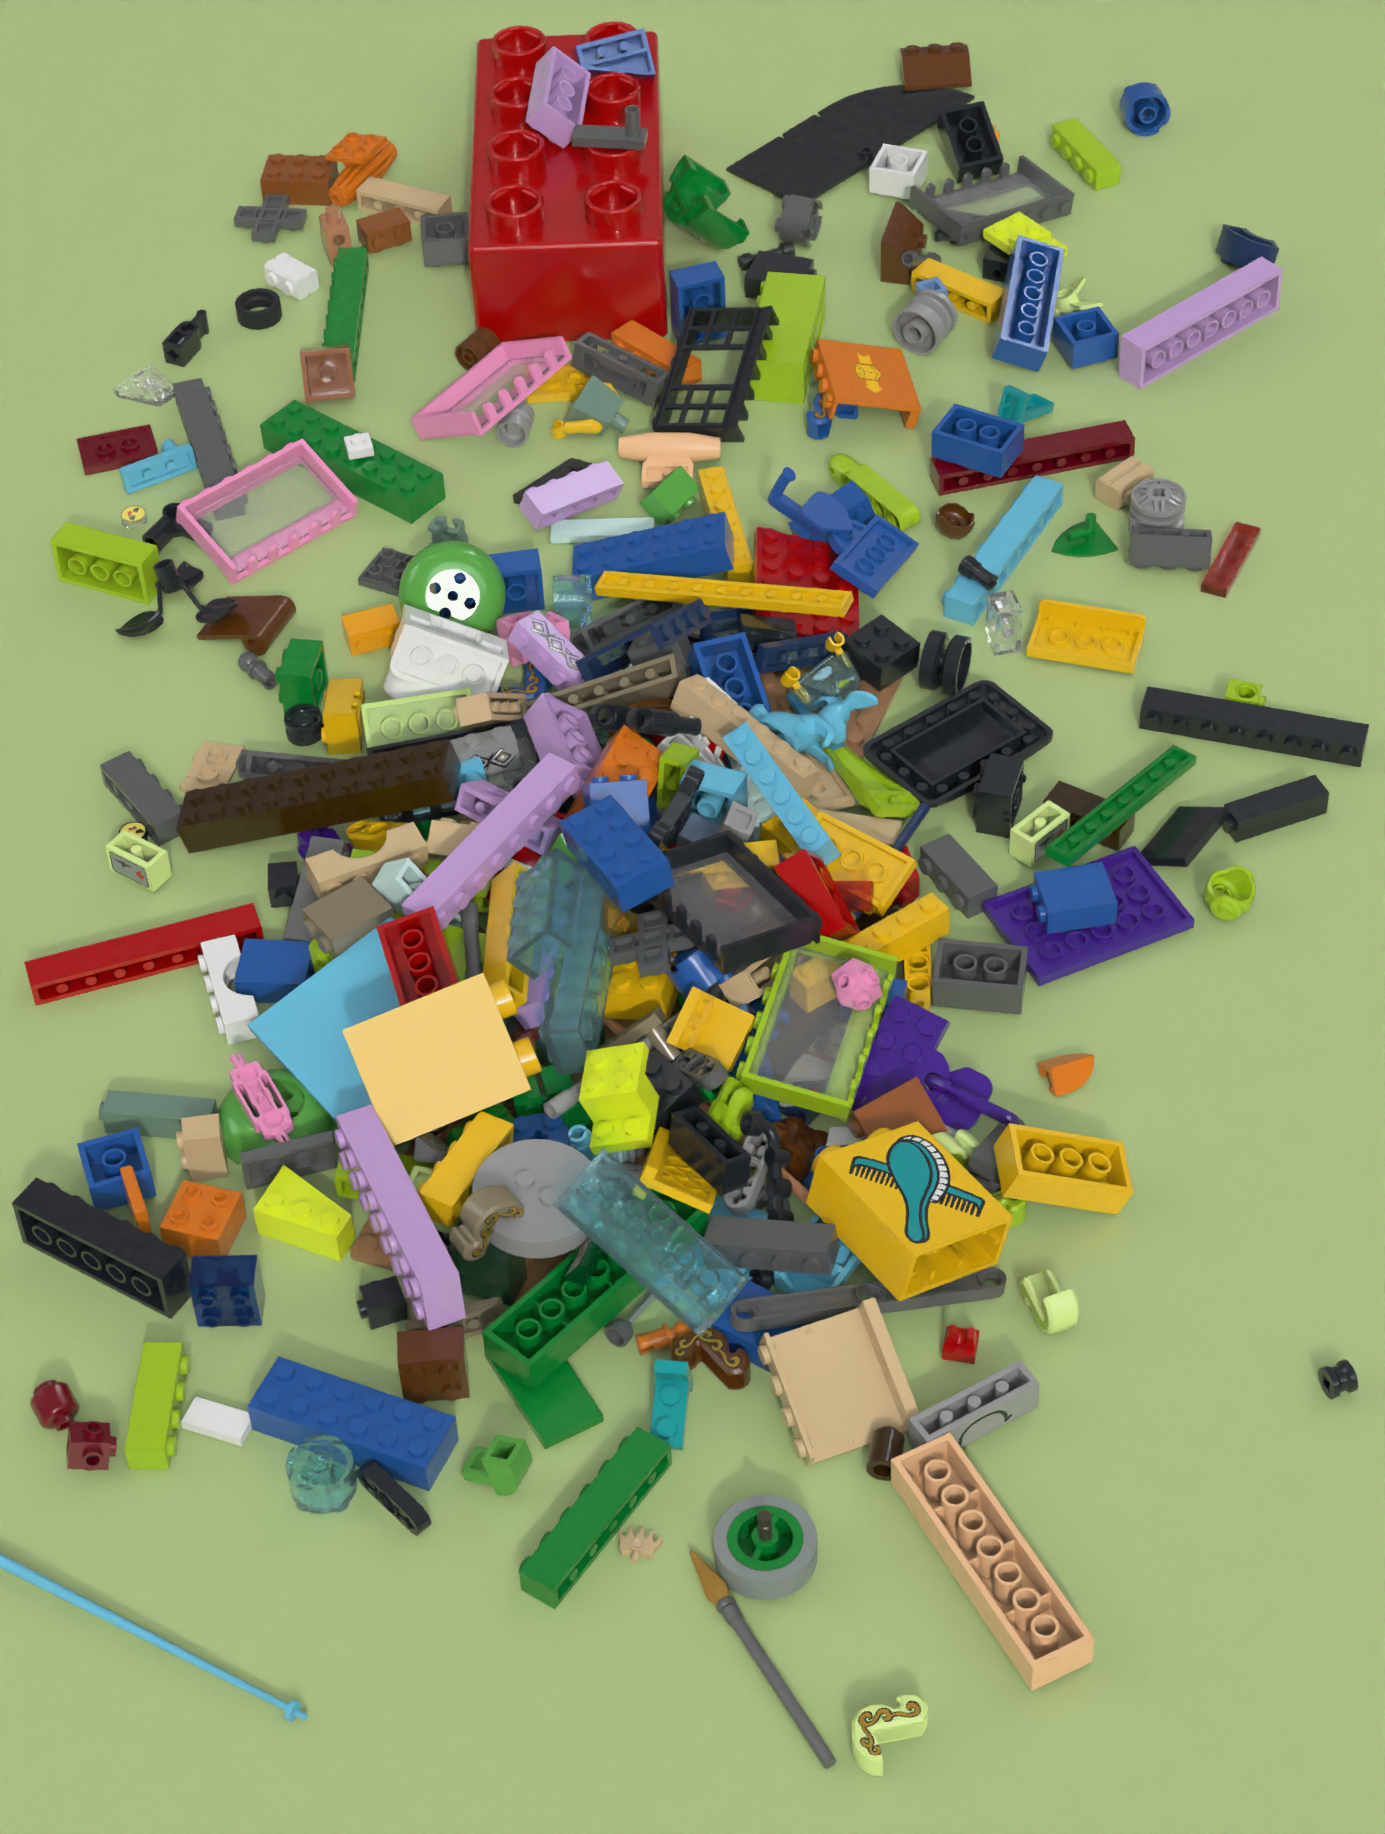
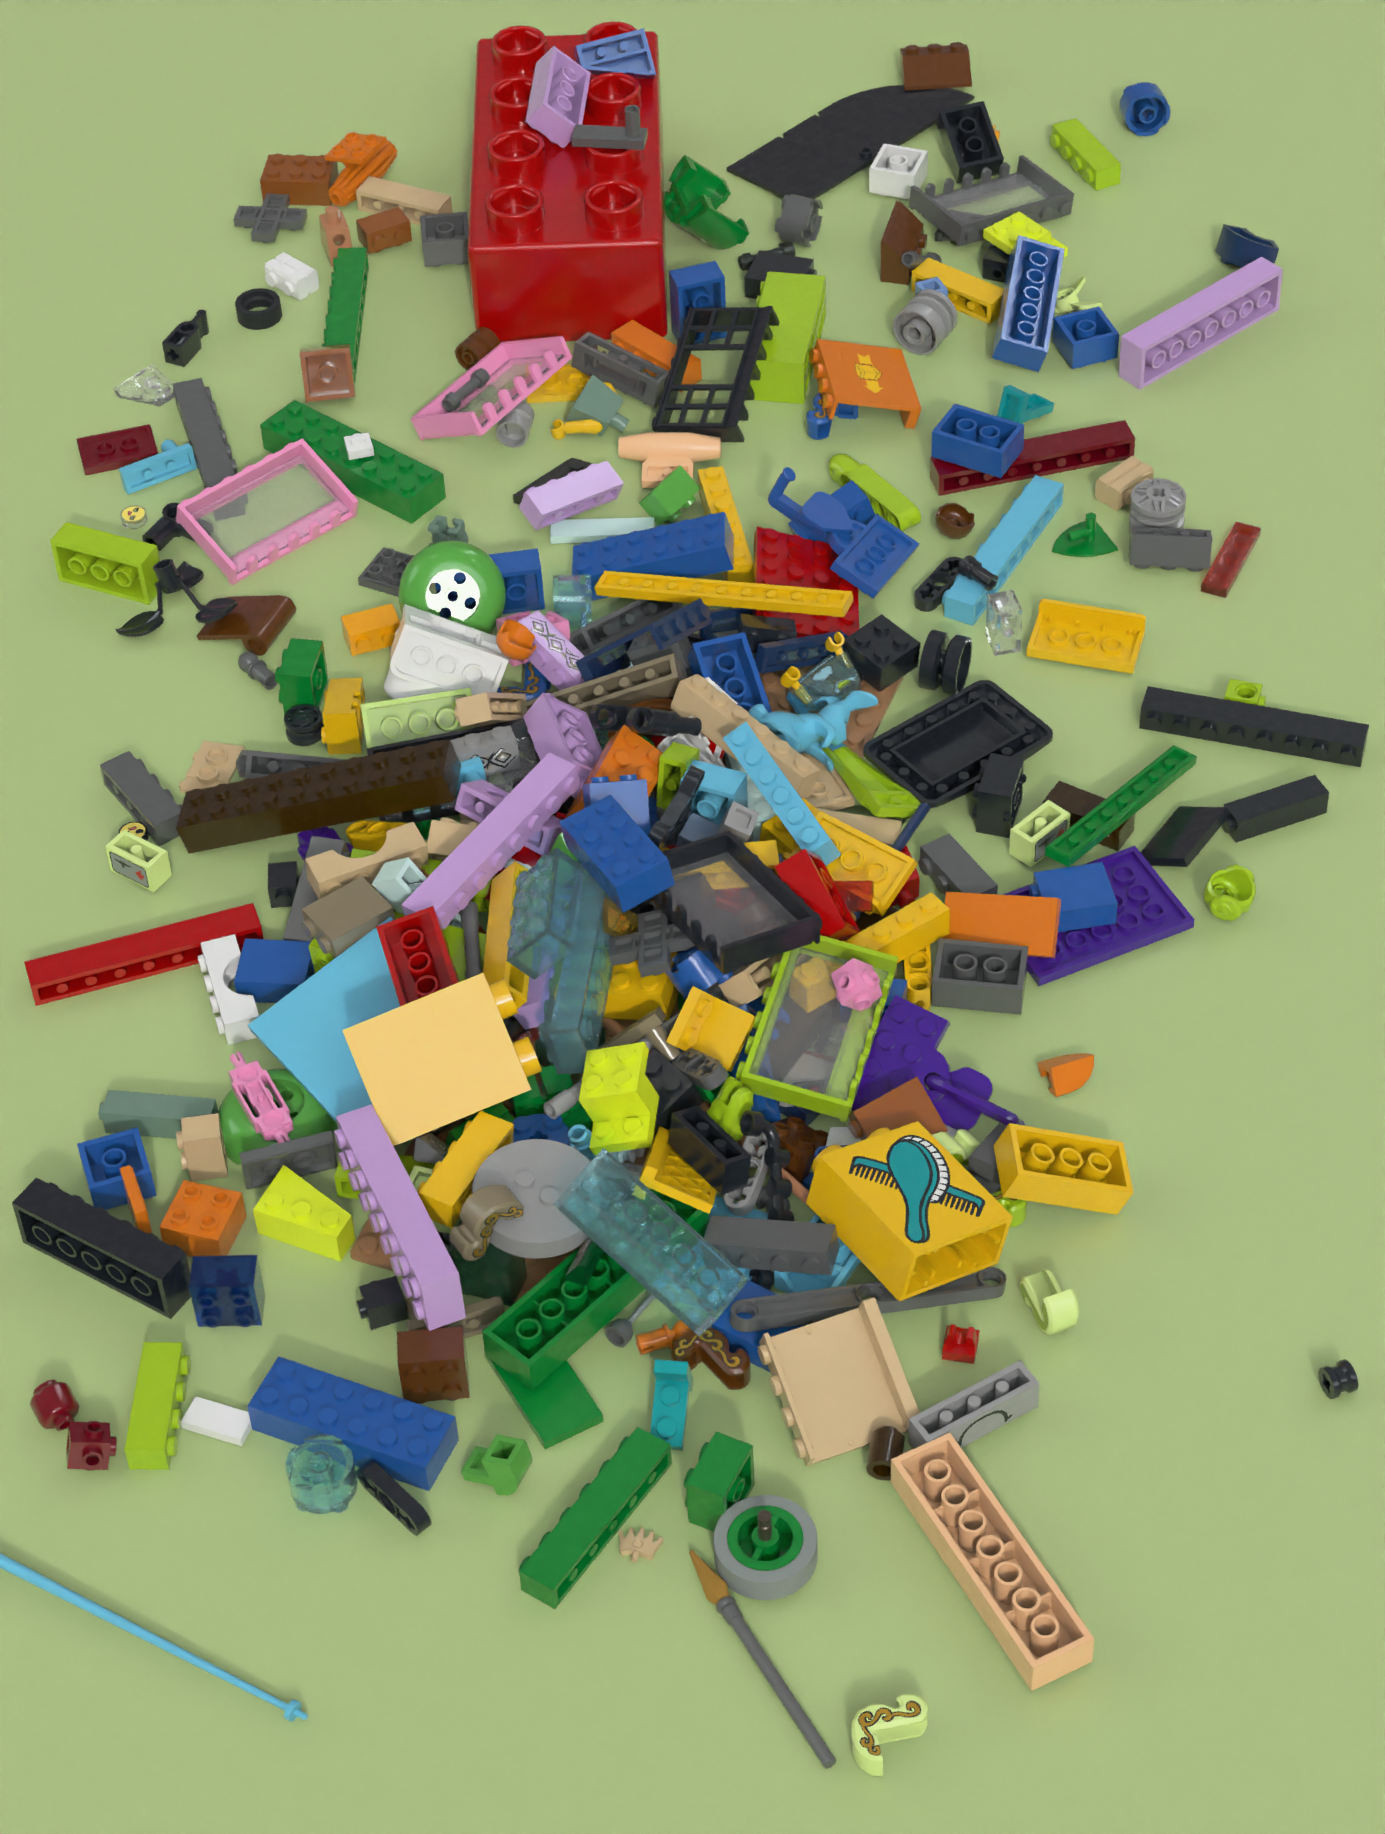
none -> dark grey bar [441,368,490,412]
none -> orange hair [496,619,537,661]
none -> green brick [684,1431,755,1532]
none -> black beam [914,557,963,612]
none -> orange tile [942,892,1061,958]

